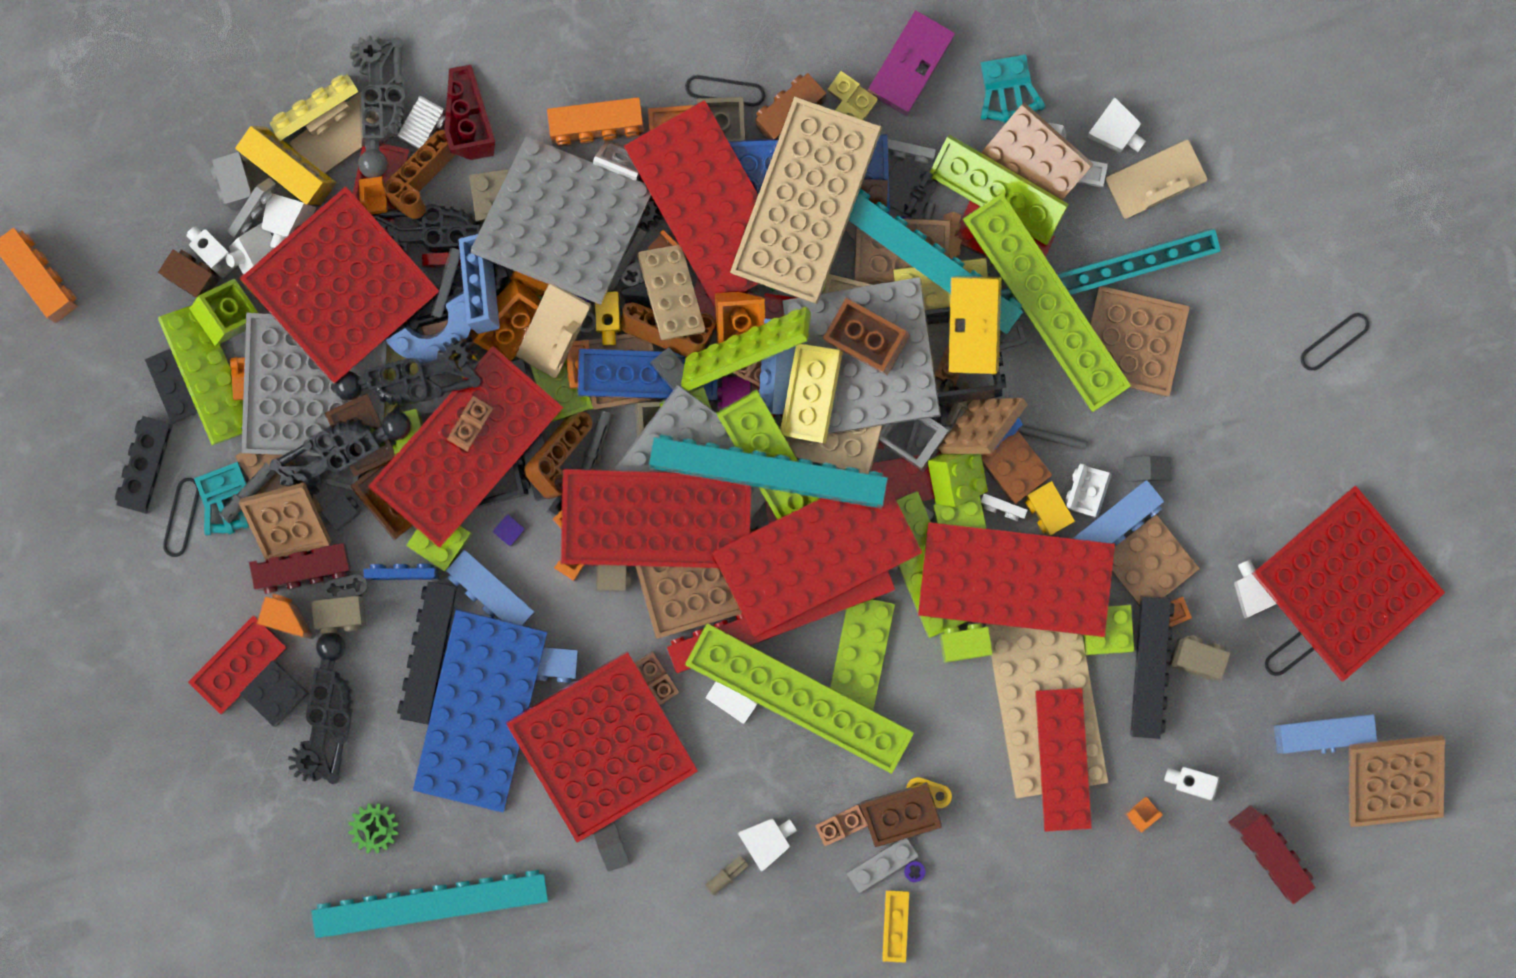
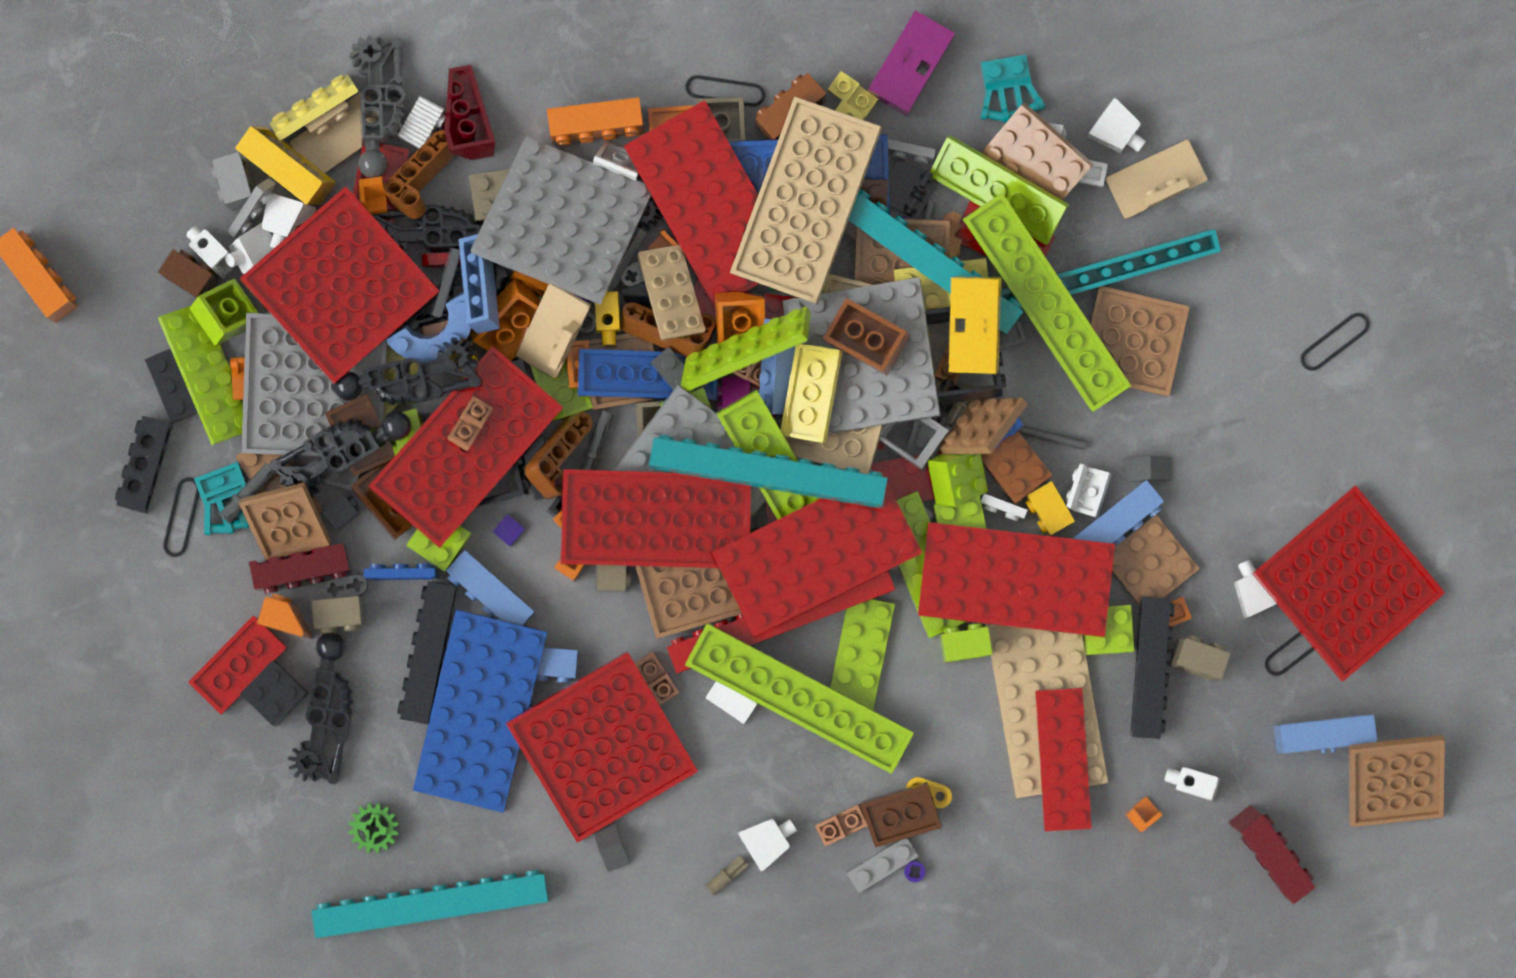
yellow plate [882,890,909,963] -> none

